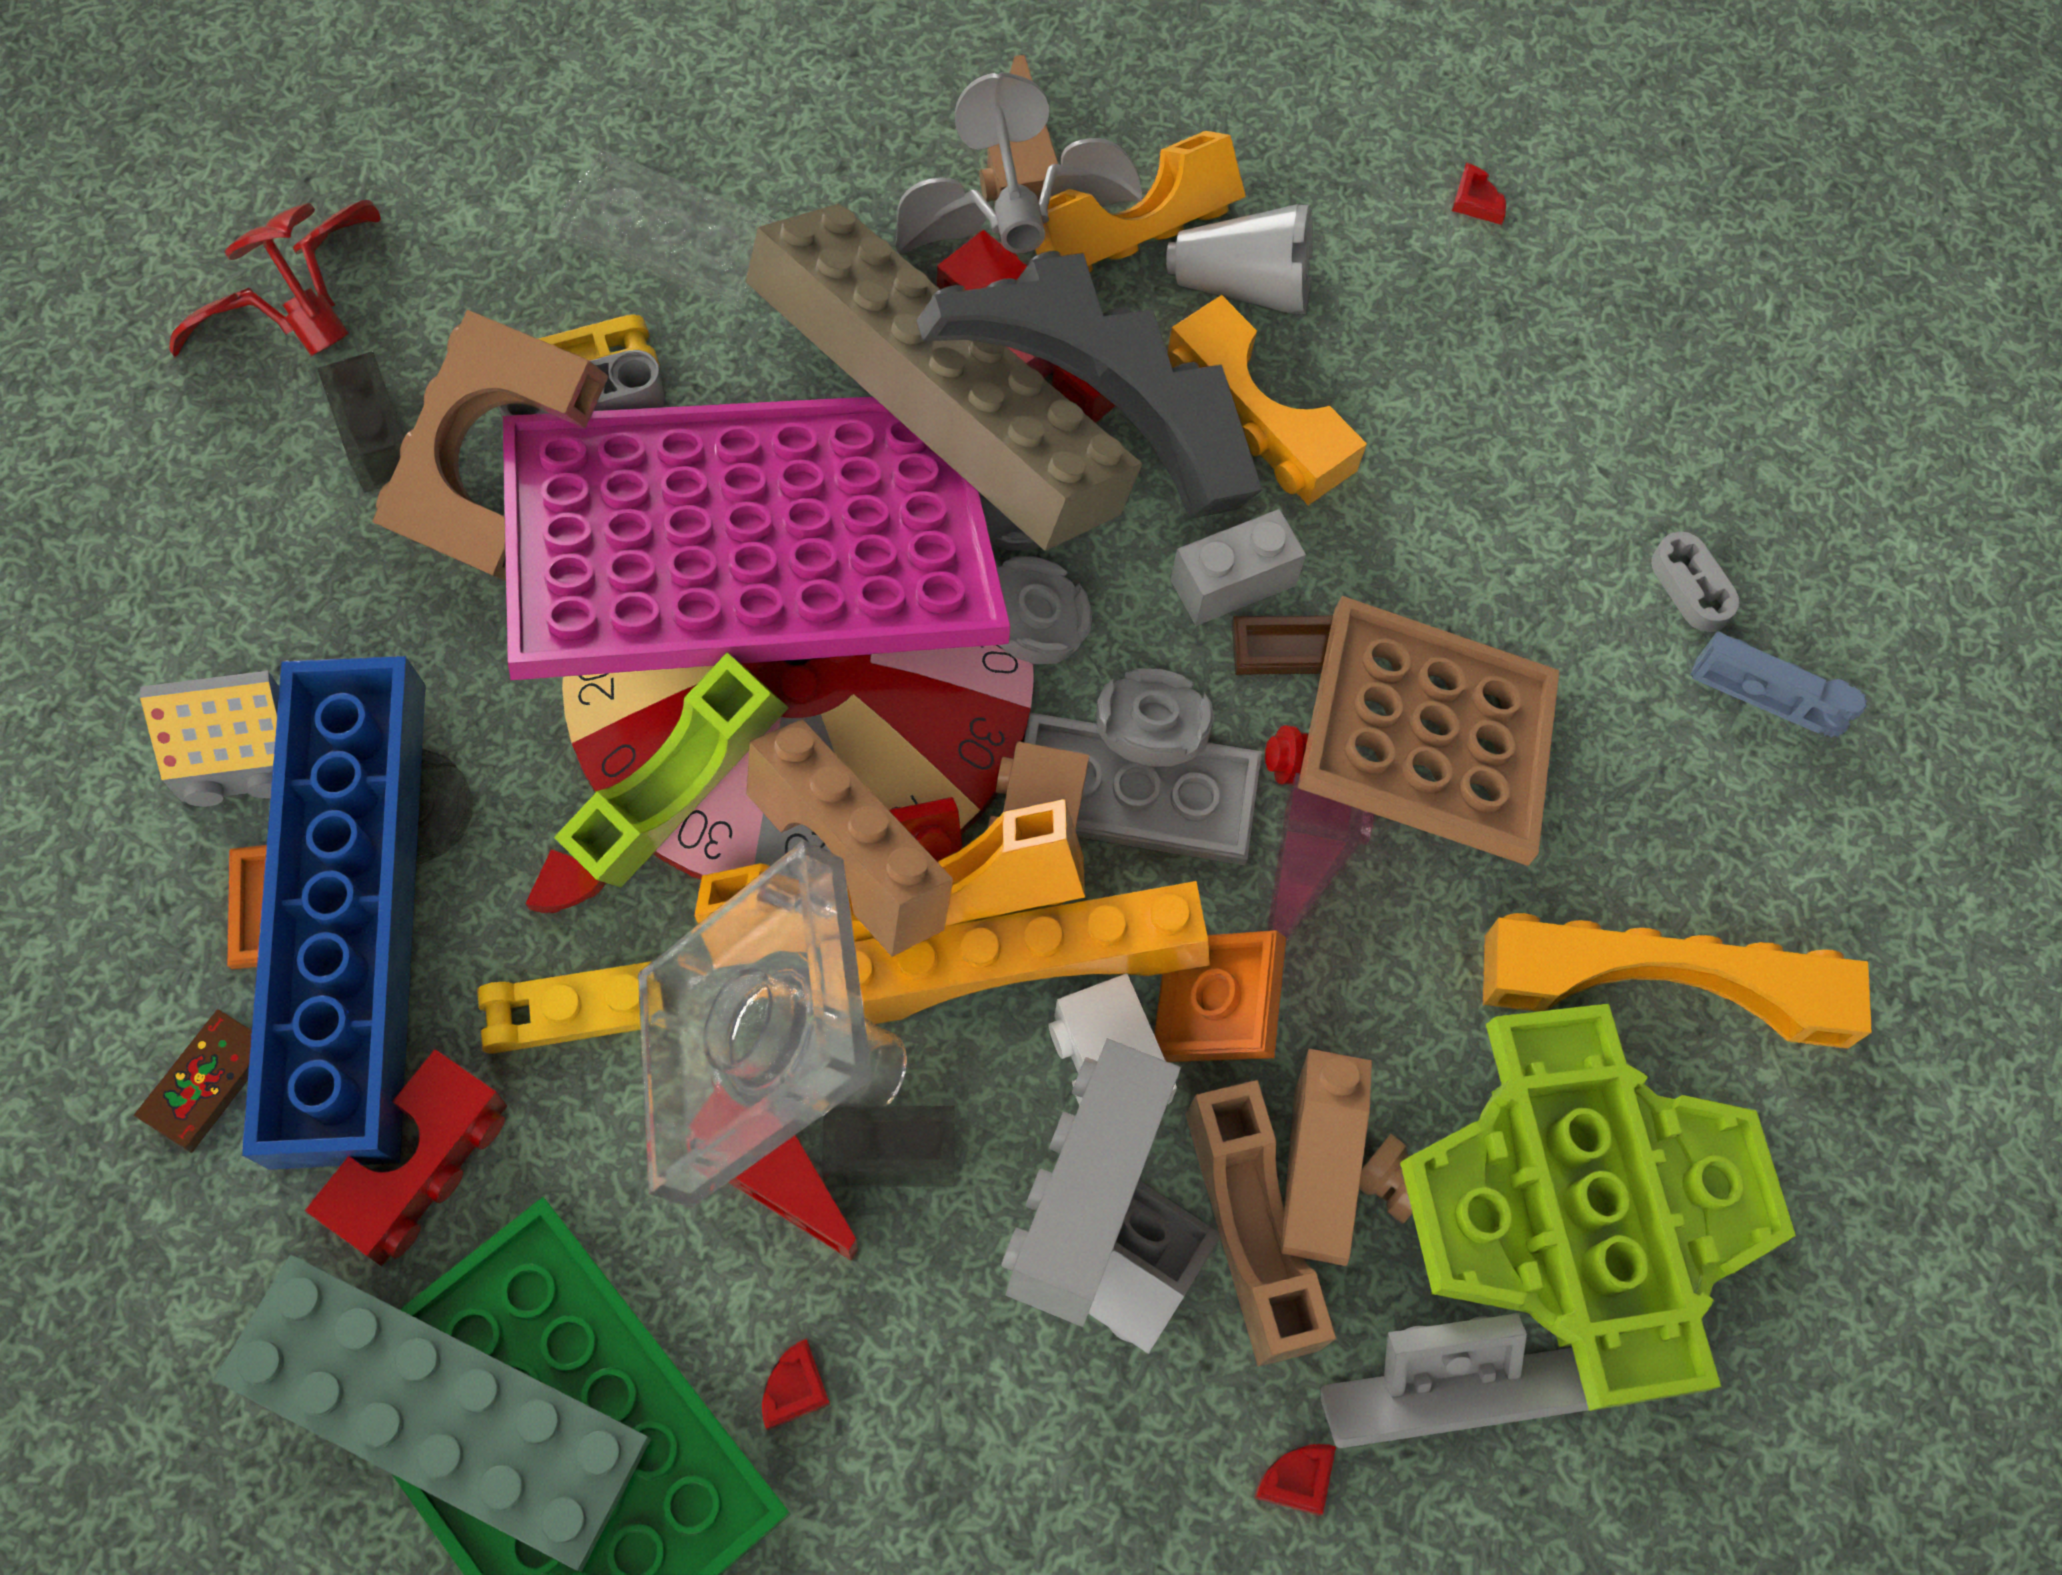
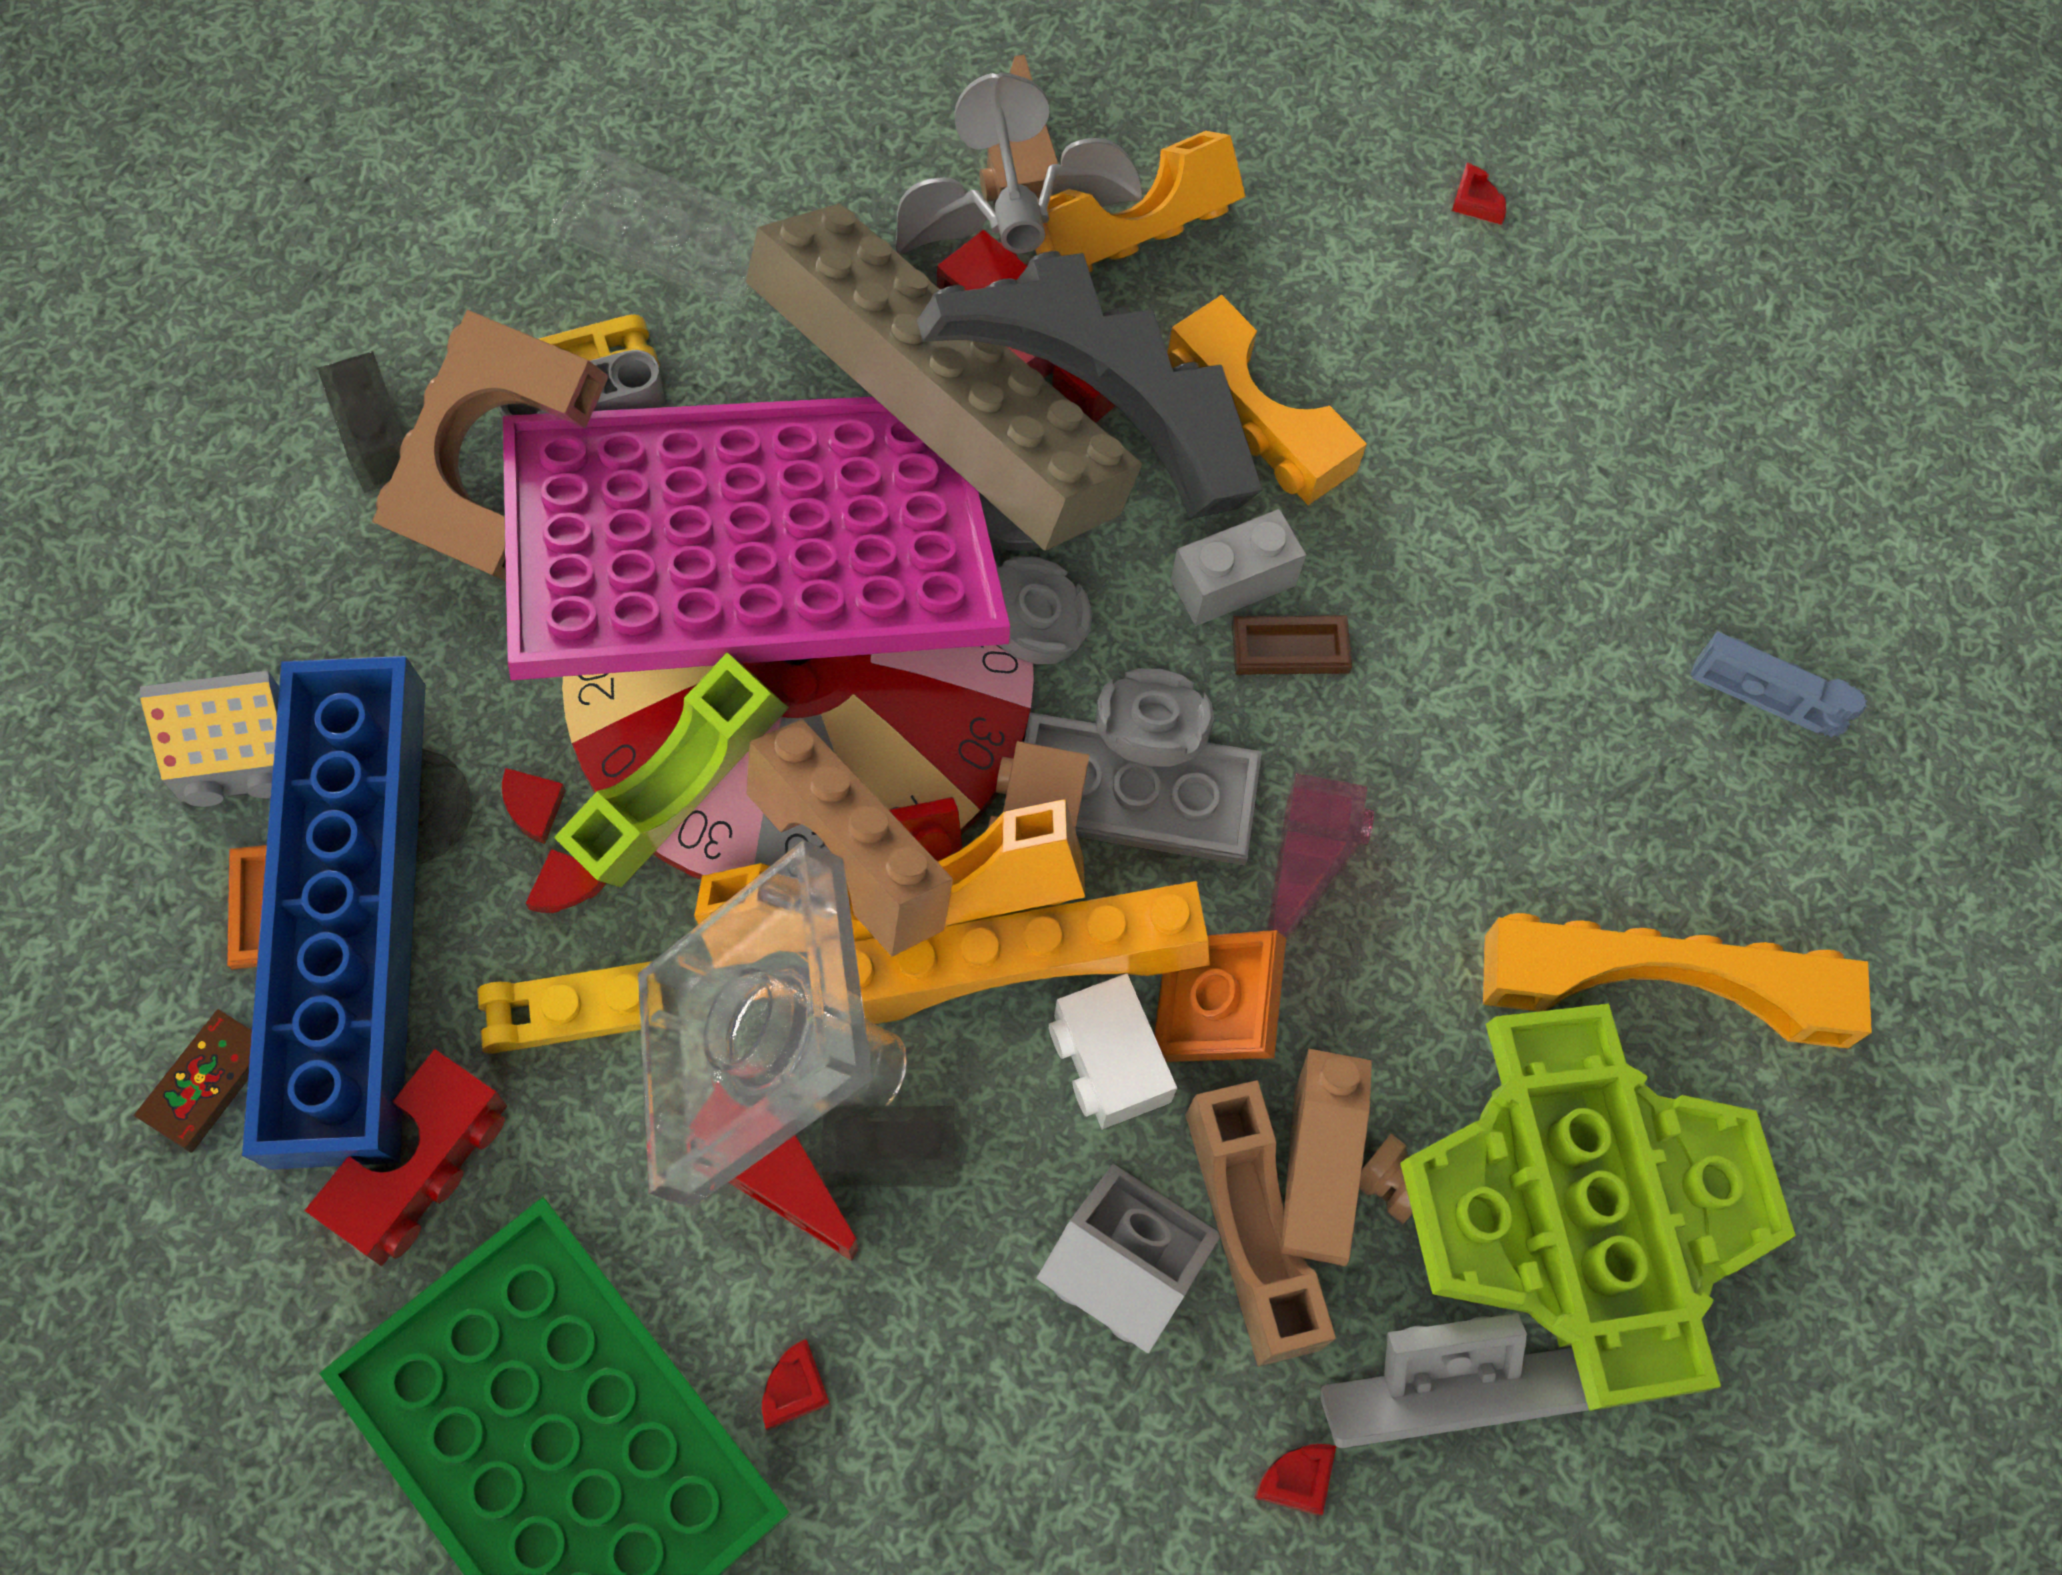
red plant [169,200,381,358] -> none
sand green plate [213,1254,651,1572] -> none
light grey brick [1001,1038,1181,1327] -> none
light grey cone [1166,204,1313,315] -> none
red plate [1265,725,1309,785] -> none
medium nougat piece [1298,596,1560,866] -> none
light grey beam [1651,531,1739,632] -> none
none -> red tile [502,768,566,844]

